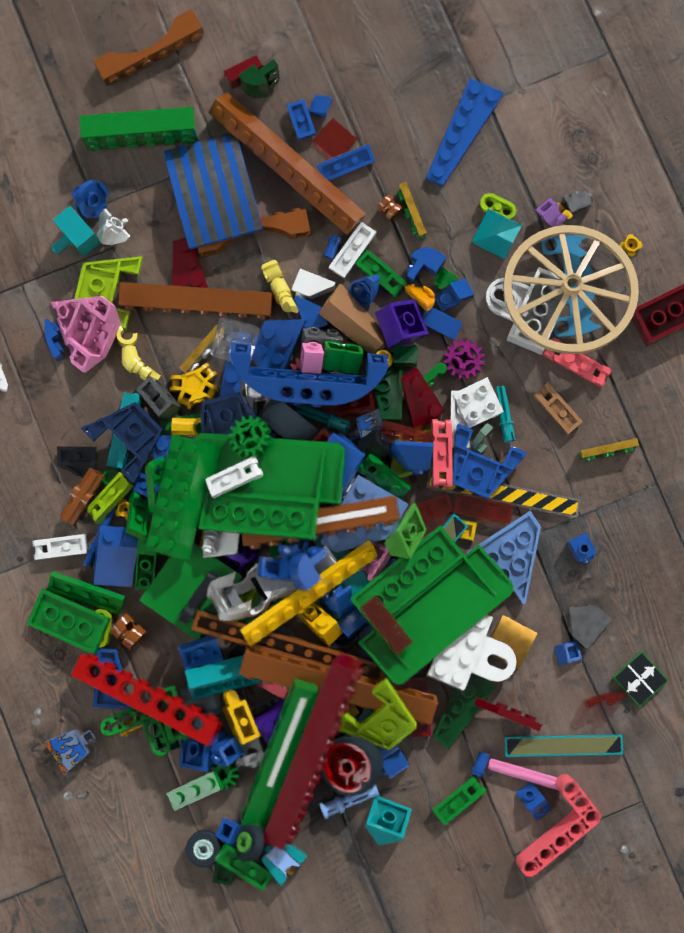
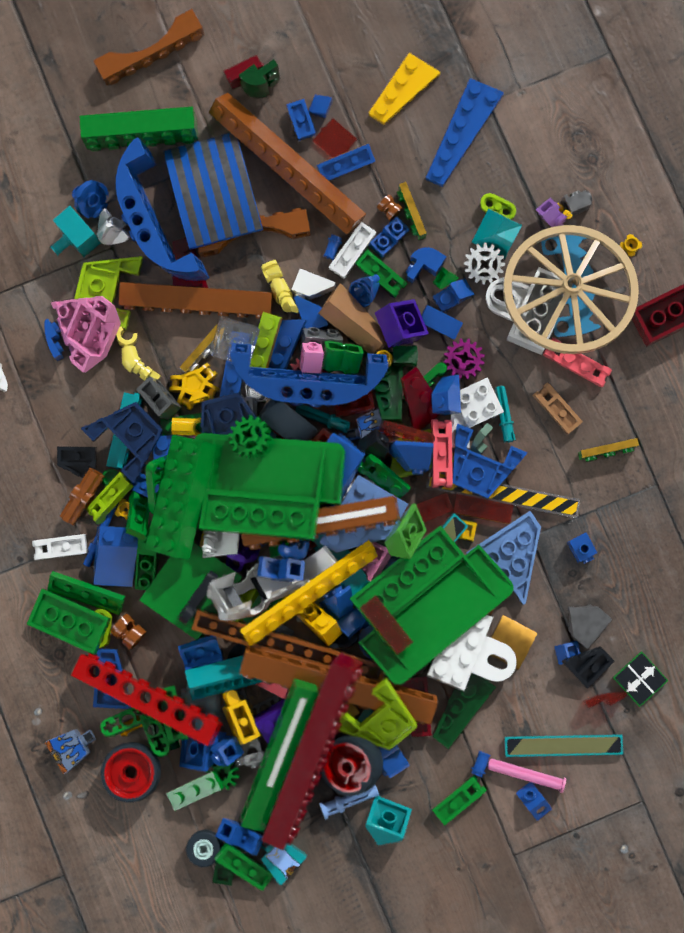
white plate [205,457,263,498] -> none
black wheel [235,824,264,862] -> none
blue brick [289,546,328,591] -> none
light orange tile [405,284,435,312] -> none
dark red wing [474,697,543,732] -> none
coral beam [516,774,601,877] -> none
none -> red wheel [101,742,161,803]
none -> blue slope [116,137,209,281]
none -> lime plate [250,312,282,368]
none -> blue slope [368,216,410,258]
none -> yellow wing [369,53,440,125]
none -> blue slope [431,375,461,415]
none -> white gear [464,243,505,285]
none -> black wing [561,646,615,689]

